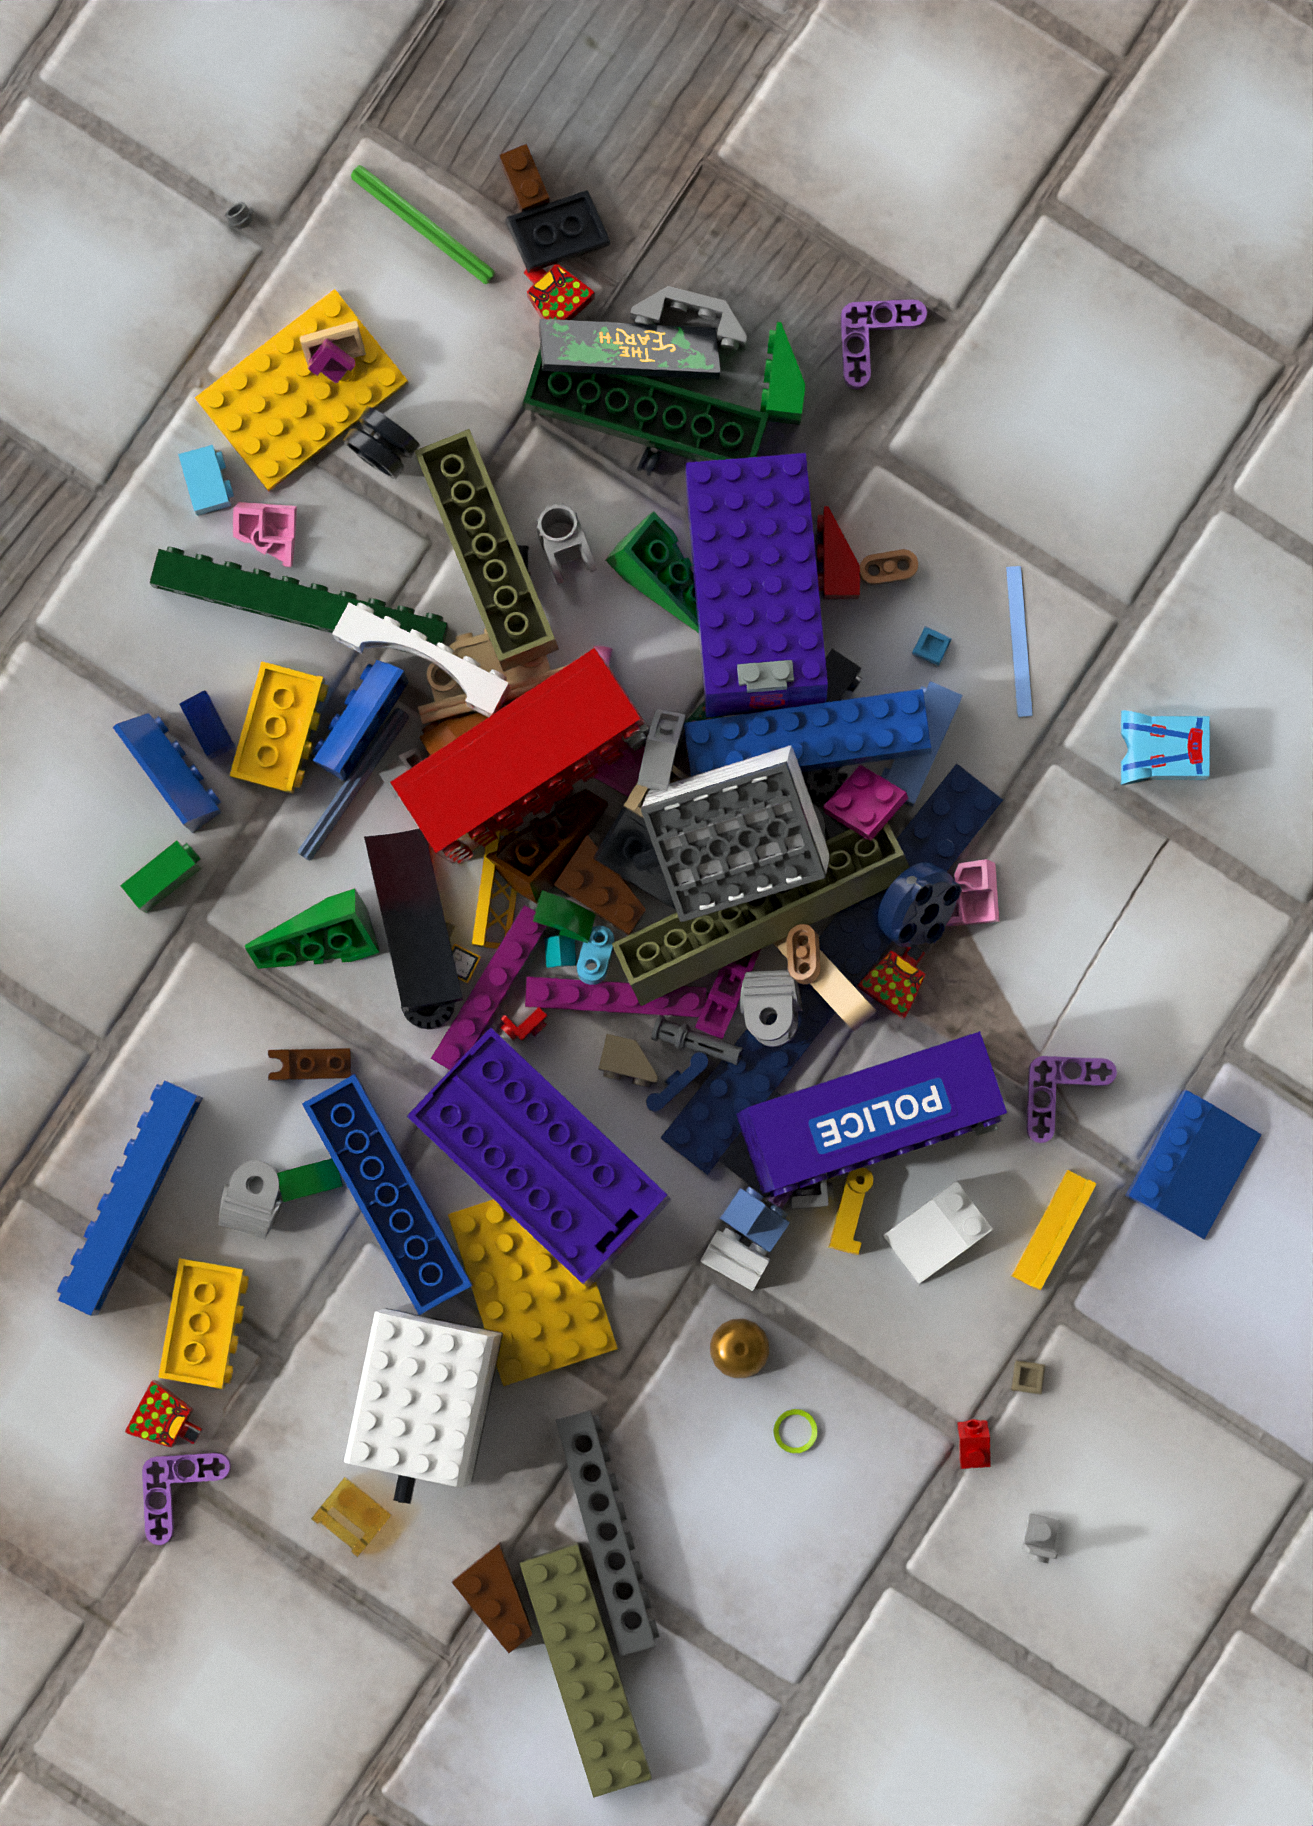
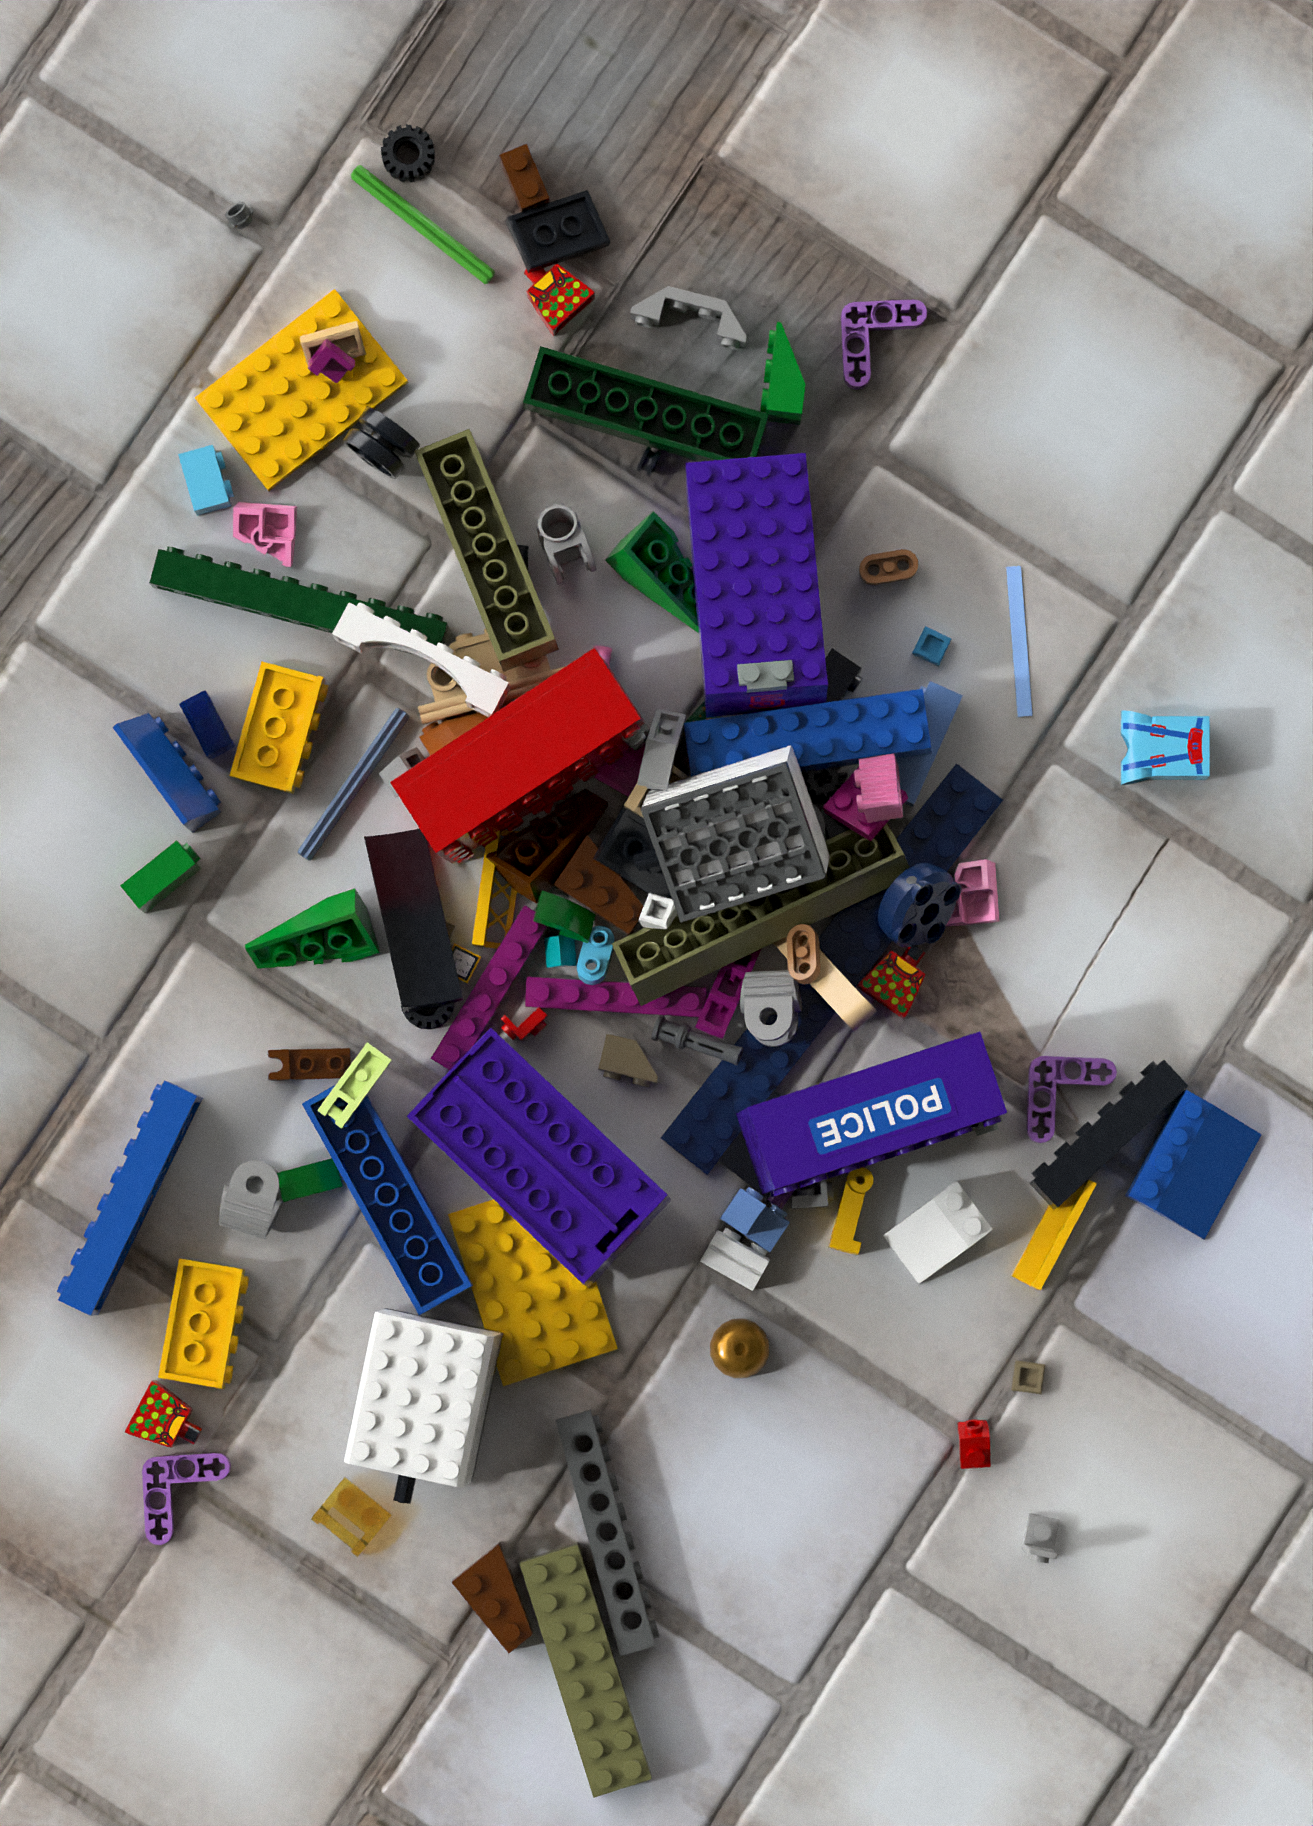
blue slope [312,660,409,782] -> none
tile [538,319,721,380] -> none
dark blue plate [646,1052,708,1112] -> none
lime piece [773,1409,817,1453] -> none
red slope [817,506,860,599] -> none
none -> yellowish green plate [318,1042,392,1129]
none -> black tyre [381,124,435,182]
none -> white slope [639,893,677,929]
none -> bright pink brick [854,753,903,823]
none -> black brick [1029,1060,1188,1210]

